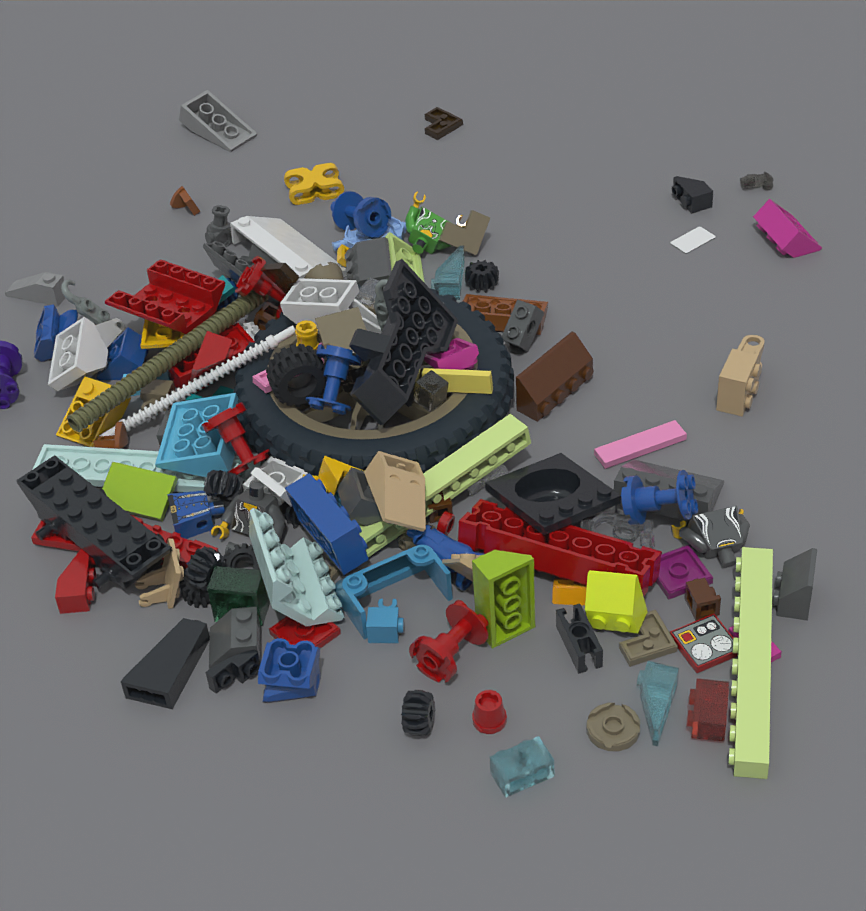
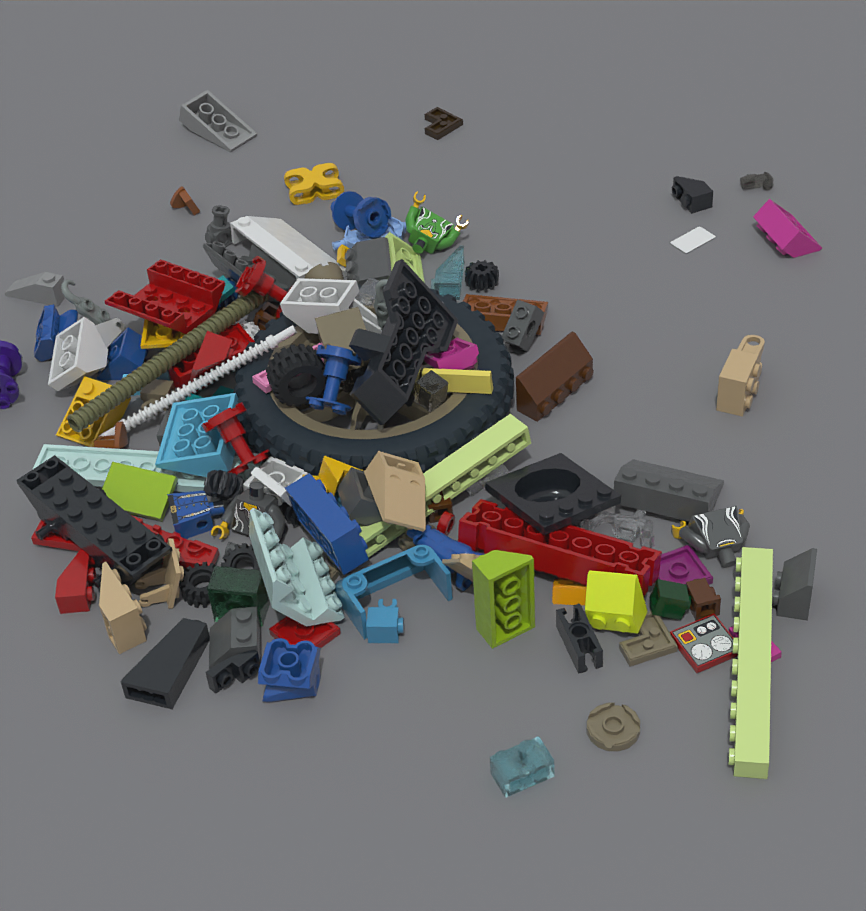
black gear [184,546,226,591] -> none
dark brown tile [261,263,300,294] -> none
yellow piece [295,320,319,350] -> none
black gear [401,690,435,736] -> none
red piece [409,600,489,682] -> none
dark tan tile [438,210,490,256] -> none
red piece [472,690,507,734] -> none
bright pink tile [594,420,687,469] -> none
blue piece [621,470,698,525] -> none
clear light blue slope [637,661,679,746] -> none
clear red brick [687,678,729,742] -> none
none -> tan slope [99,562,147,654]
none -> dark green brick [649,579,691,620]

